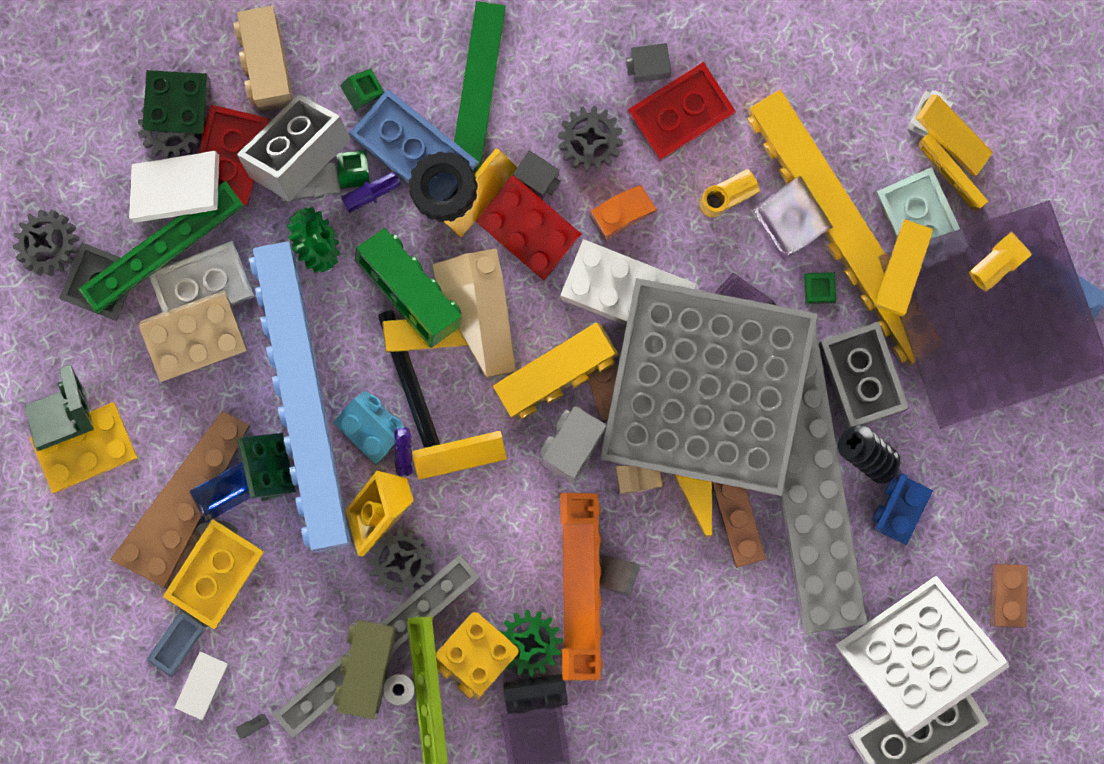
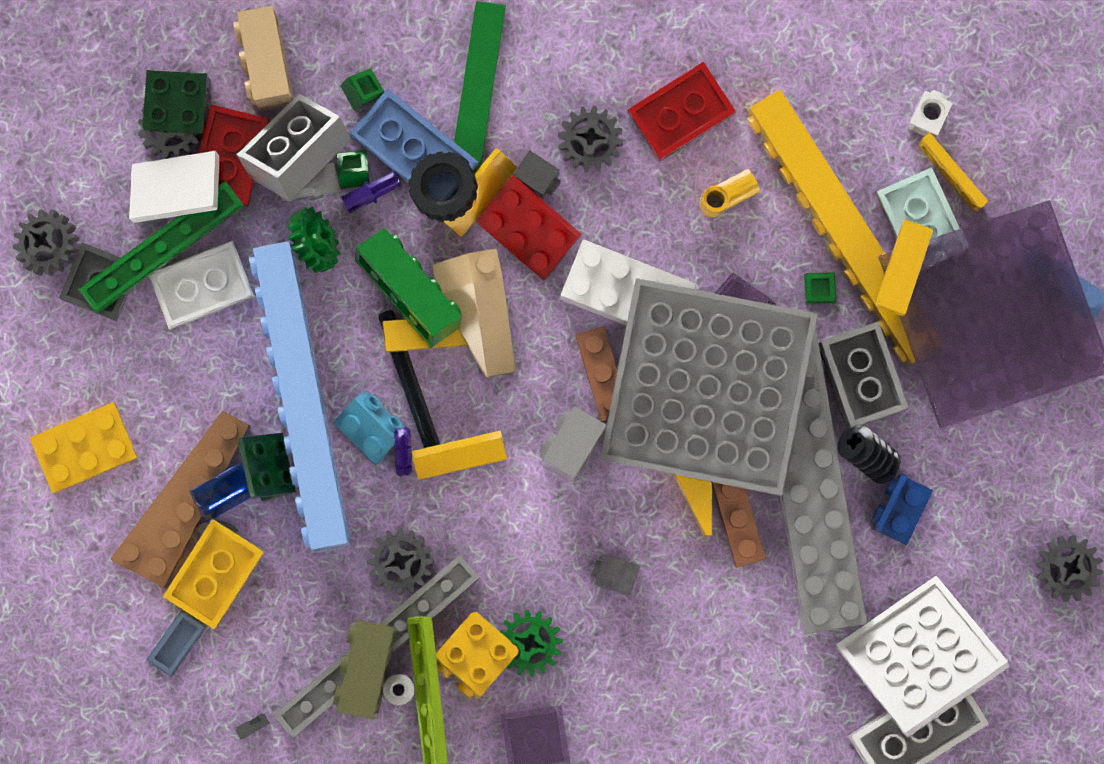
bracket [25,364,94,451] -> none
tan brick [138,290,247,382] -> none
white tile [174,651,228,720] -> none
yellow slope [345,471,414,557] -> none
yellow brick [493,322,619,420] -> none
black bracket [503,674,568,714] -> none
orange bracket [560,493,603,680] -> none
orange slope [590,185,657,241] -> none
tan leg [615,465,663,495] -> none
dark grey brick [626,43,671,83] -> none
clear purple tile [752,176,833,260] -> none
yellow tile [916,94,993,176] -> none
yellow piece [968,231,1032,292] -> none
nougat brick [990,564,1028,628] -> none
none -> dark grey gear [1035,535,1104,602]

